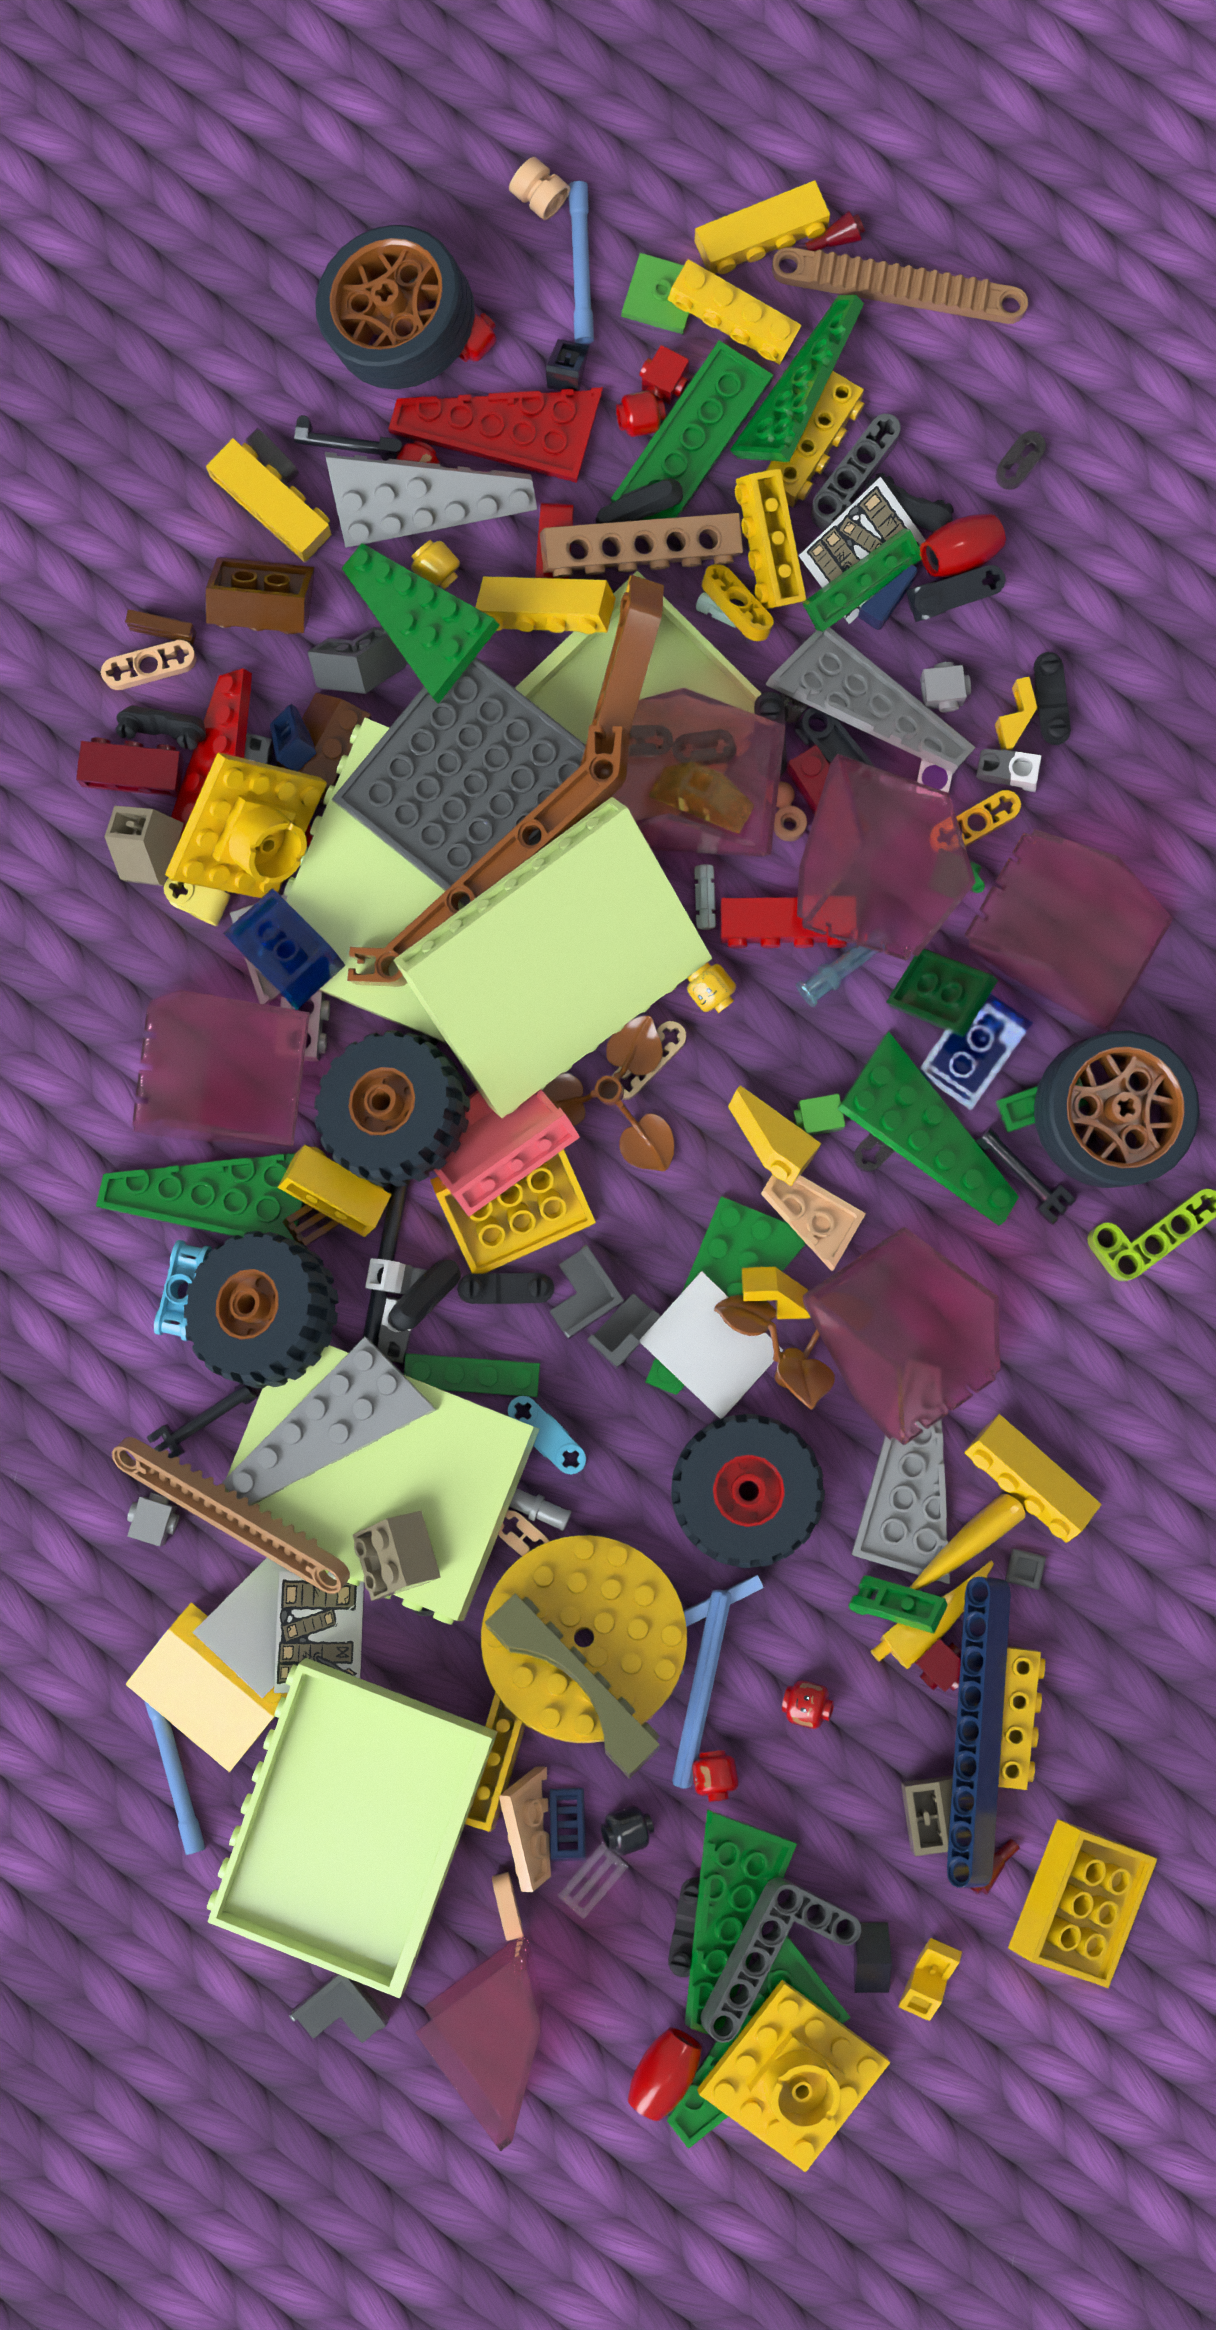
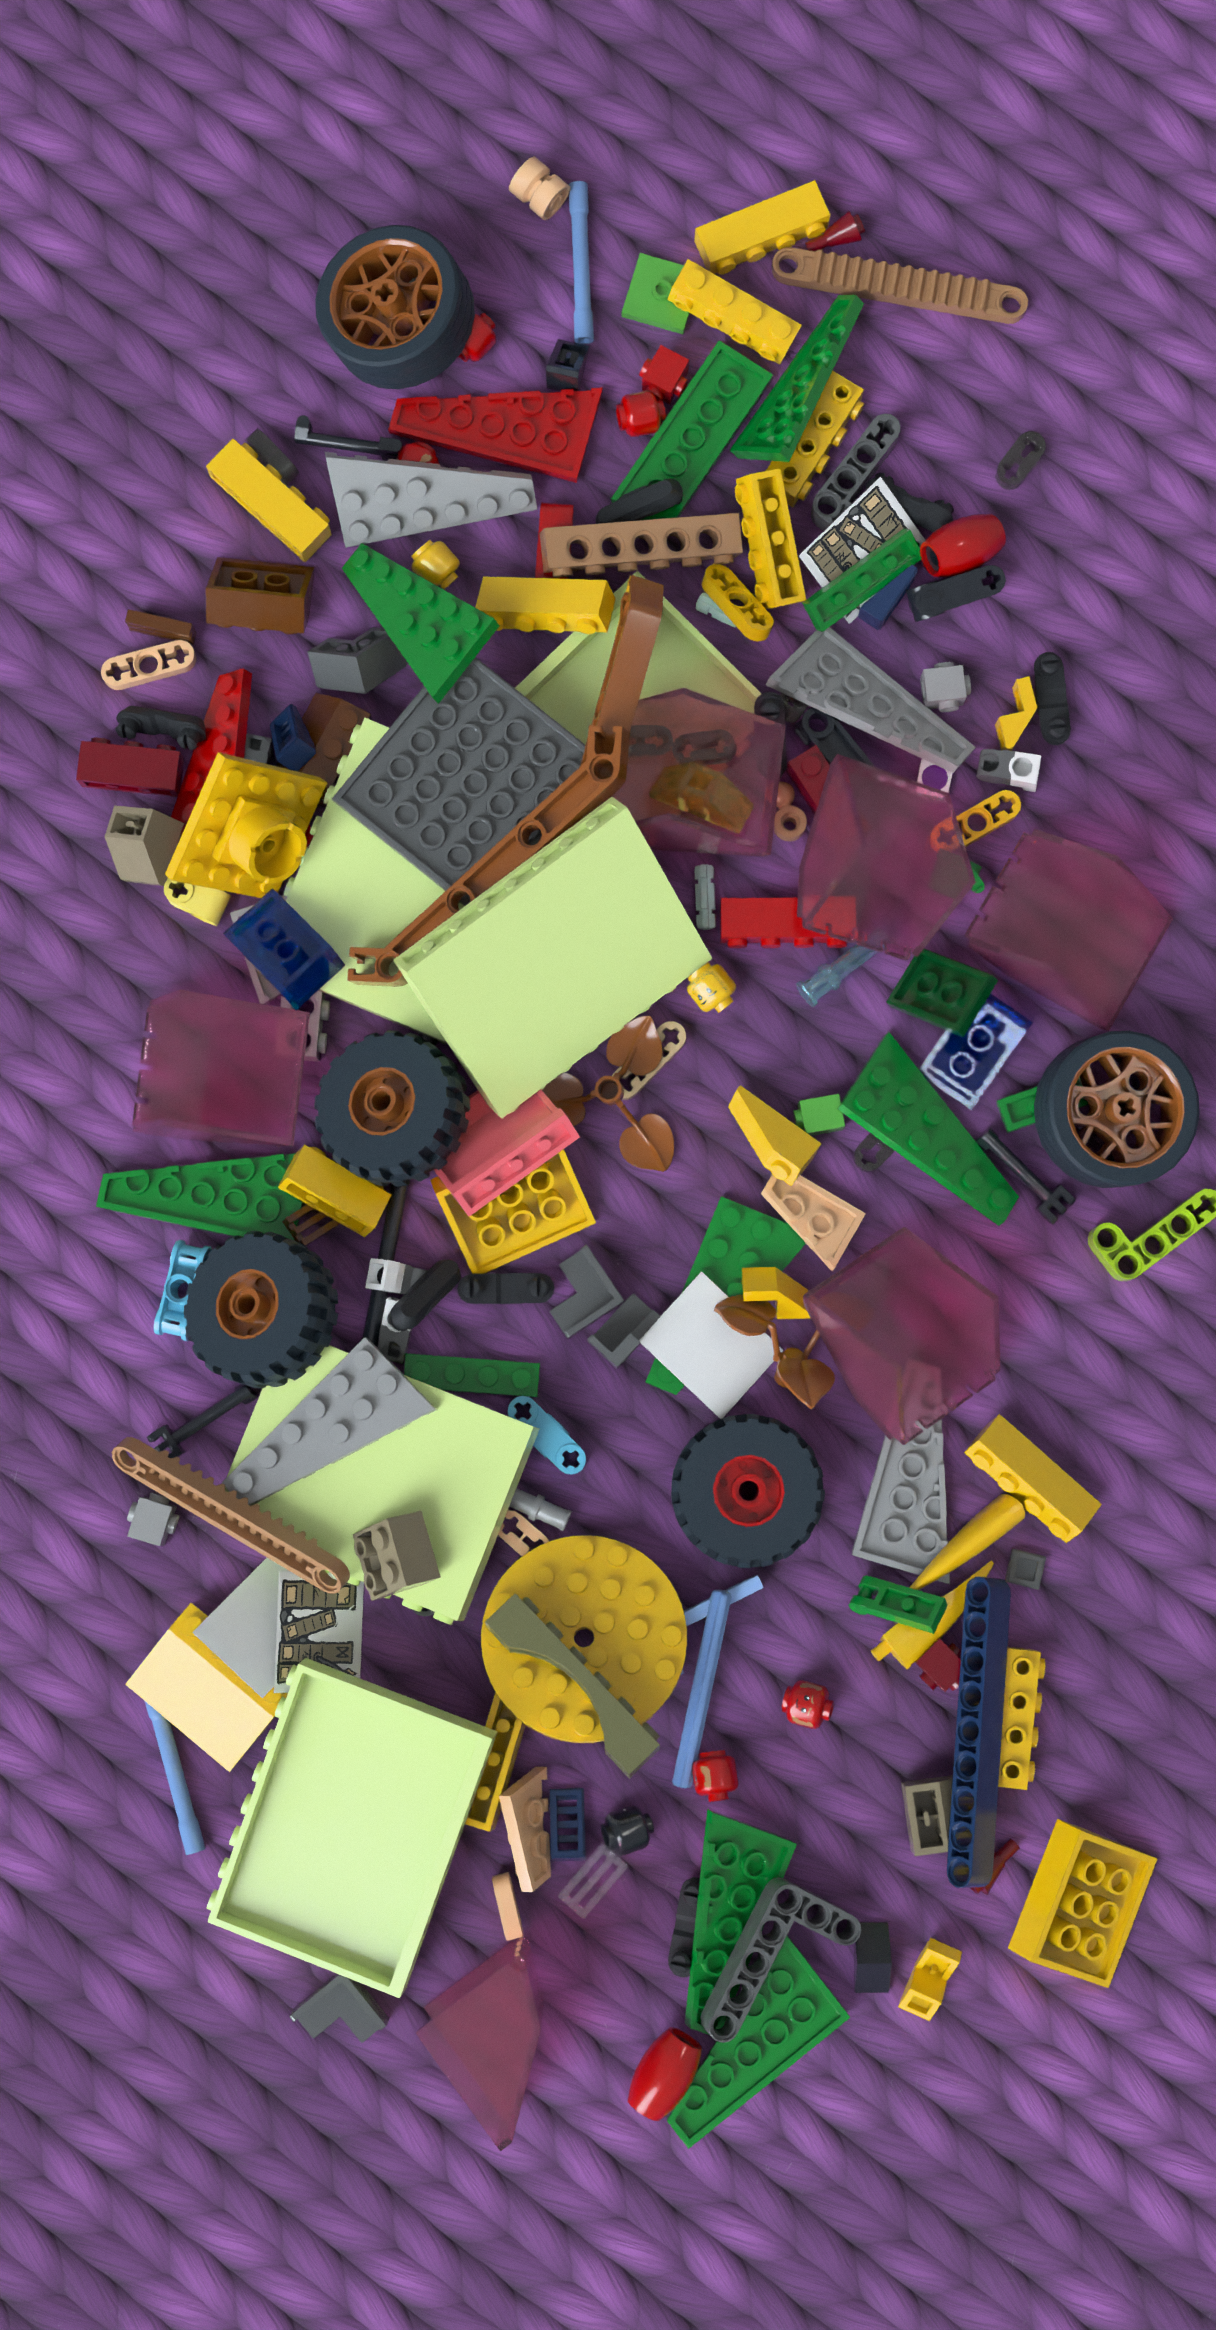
yellow piece [697,1980,890,2172] -> none

